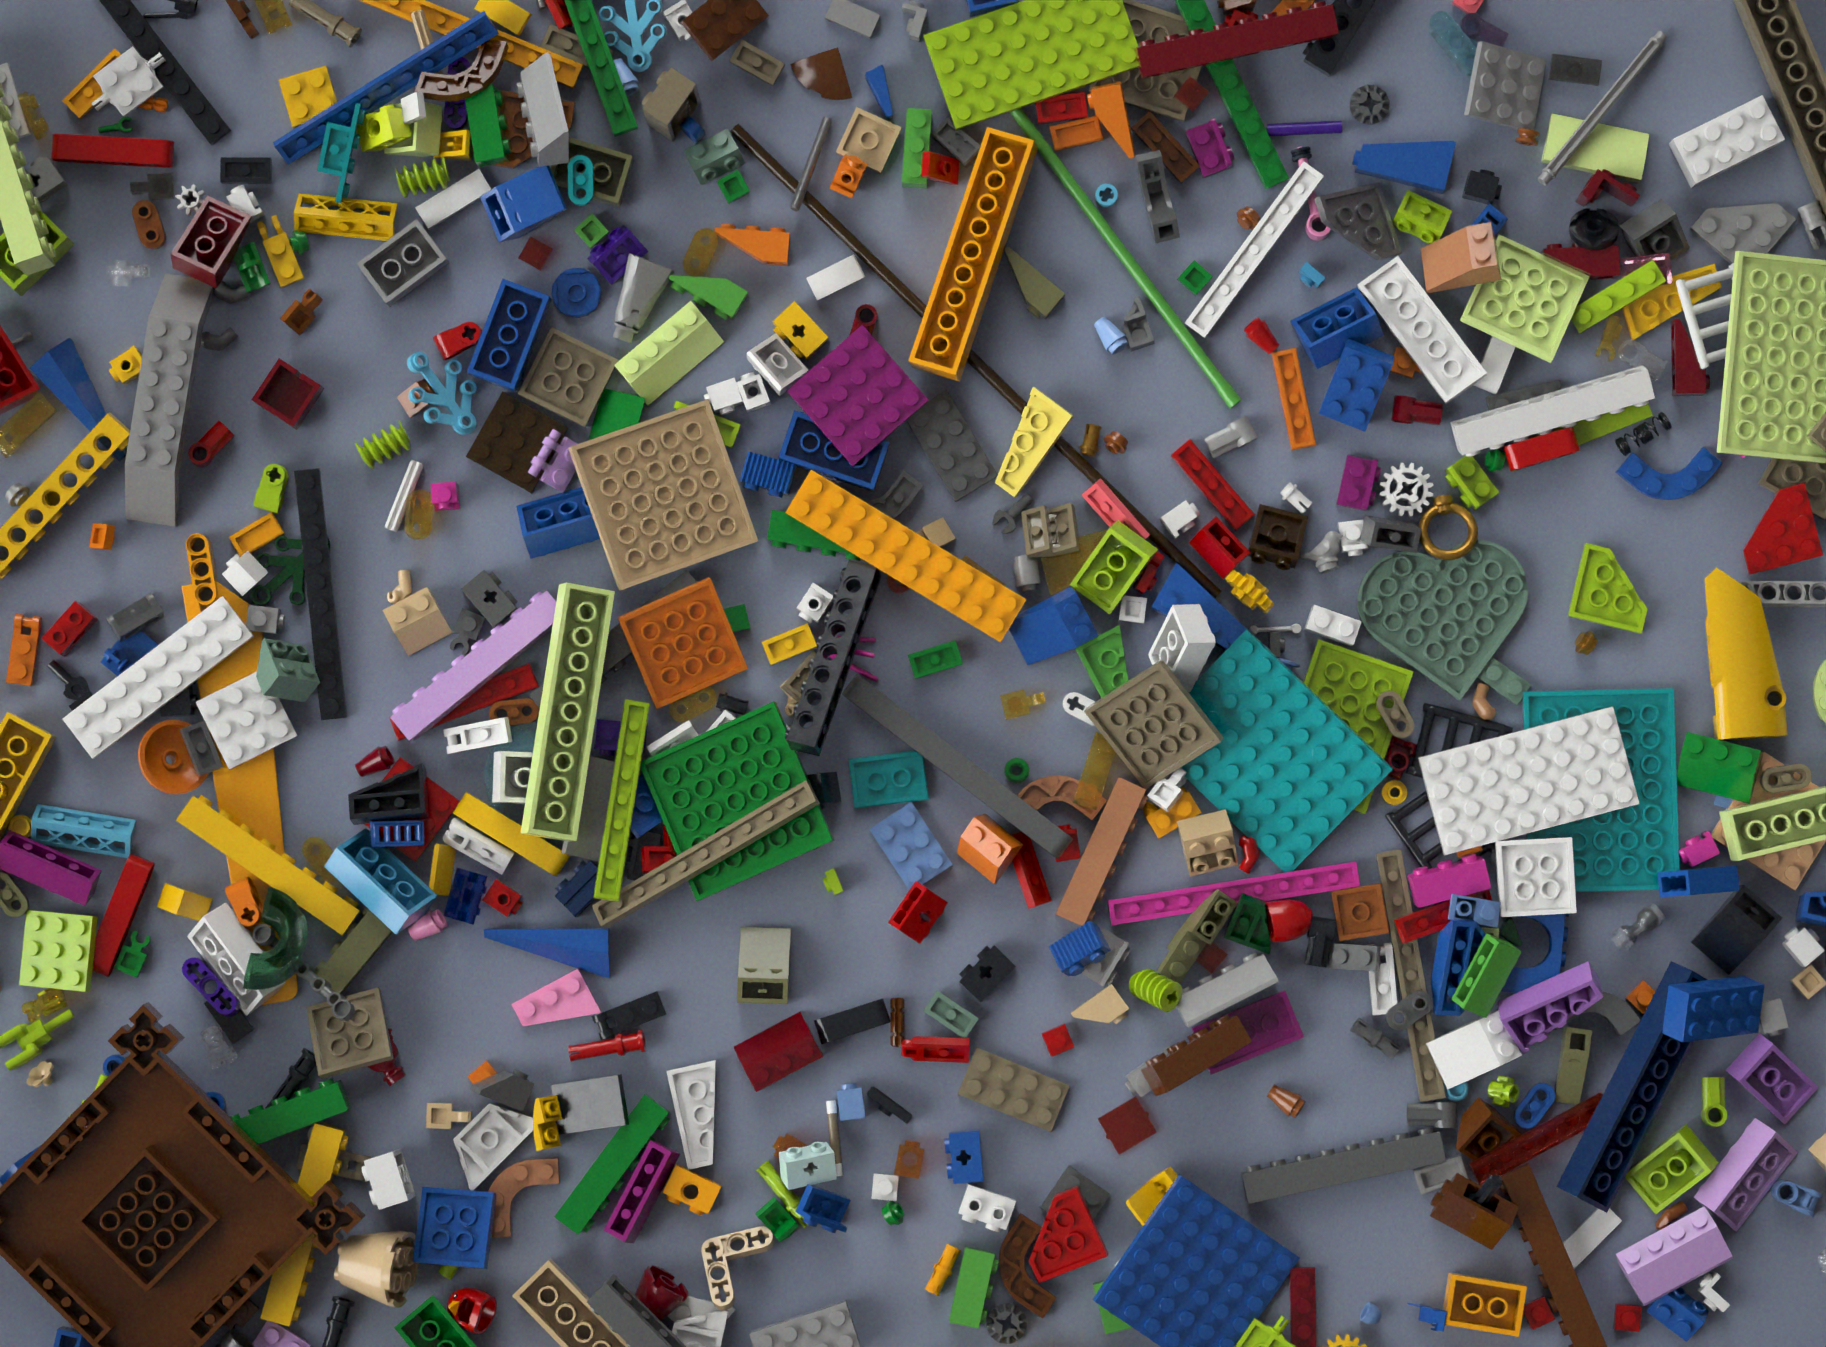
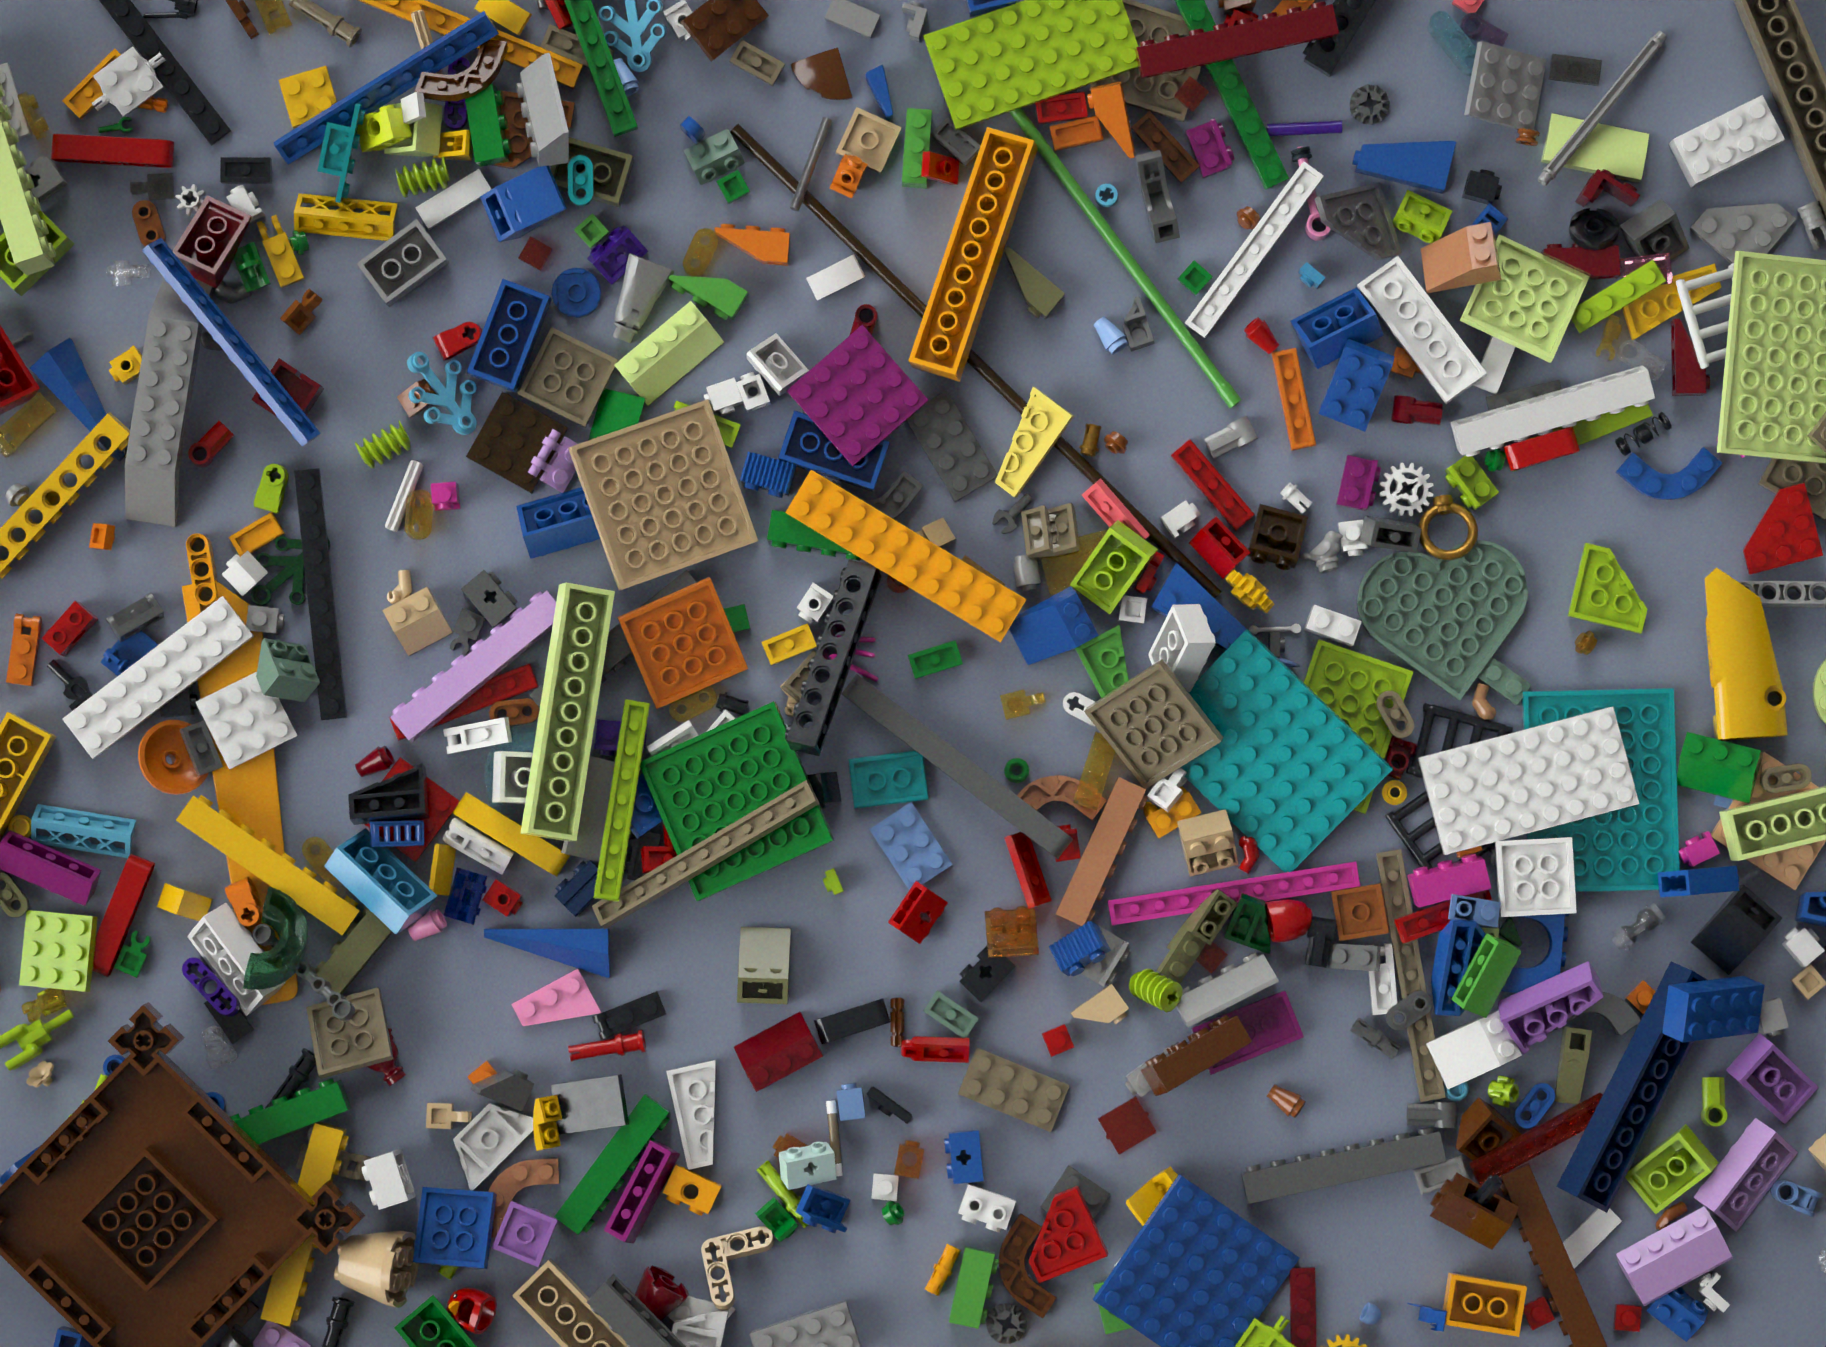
dark tan brick [642,67,701,142] -> none
yellow brick [772,301,829,361] -> none
orange slope [957,814,1023,884] -> none
none -> blue plate [142,238,321,447]
none -> medium lavender bracket [492,1201,558,1267]
none -> clear orange plate [985,906,1039,958]

